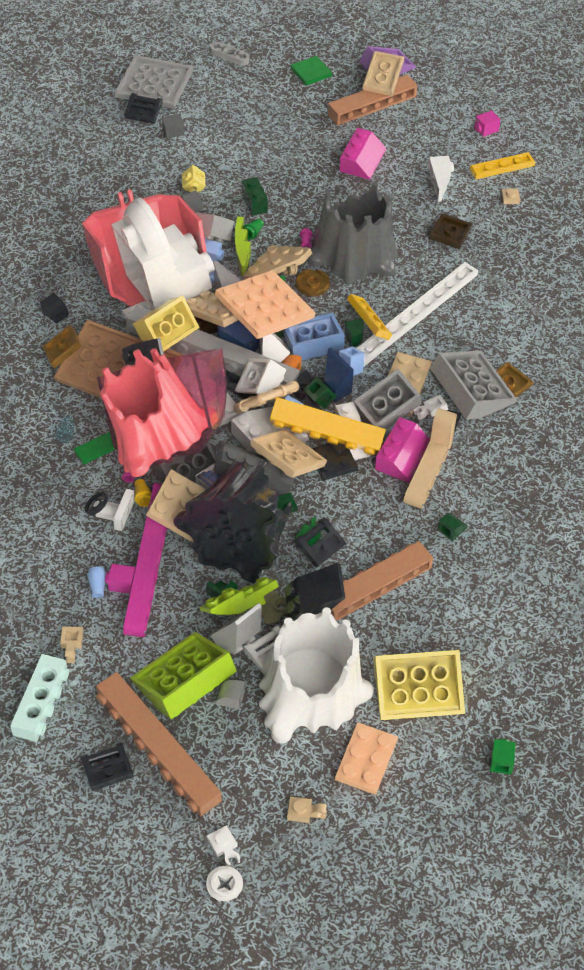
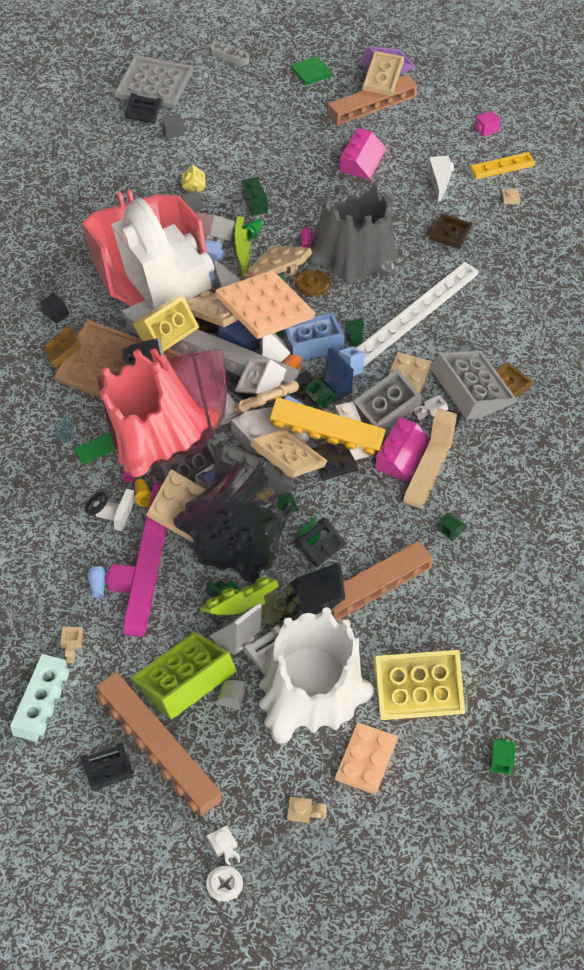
yellow tile [347,294,392,340] -> none

